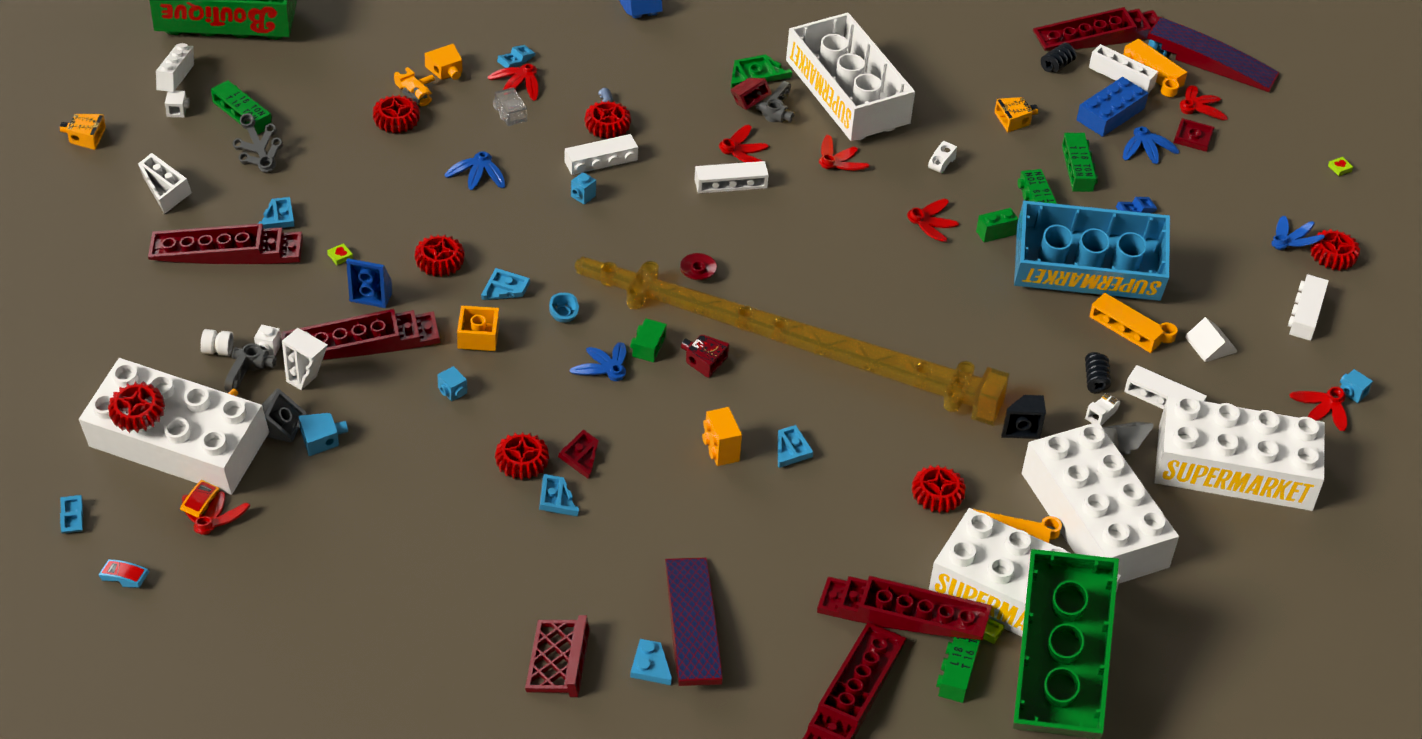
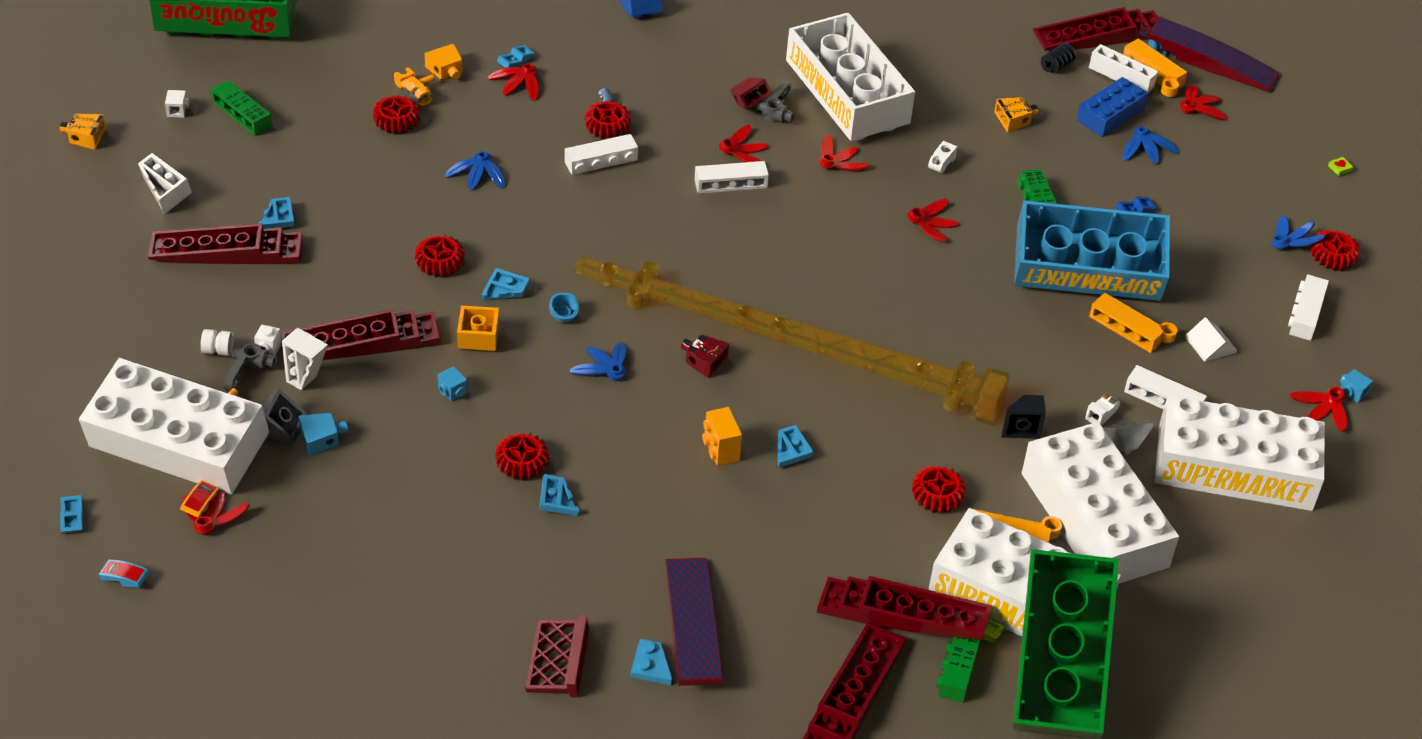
red gear [108,381,165,433] -> none
white brick [156,43,194,92] -> none
dark grey plant [232,113,283,173] -> none
lime tile [327,243,353,265] -> none
blue slope [346,258,392,308] -> none
clear brick [493,87,527,126] -> none
dark red wing [558,429,599,479] -> none
dark azure brick [571,172,596,204] -> none
green brick [630,318,667,363] -> none
dark red dish [680,253,717,280] -> none
green wing [731,54,792,89] -> none
green brick [976,208,1018,243] -> none
green brick [1062,133,1098,192] -> none
black piece [1085,352,1111,393] -> none
dark red tile [1173,118,1215,152] -> none

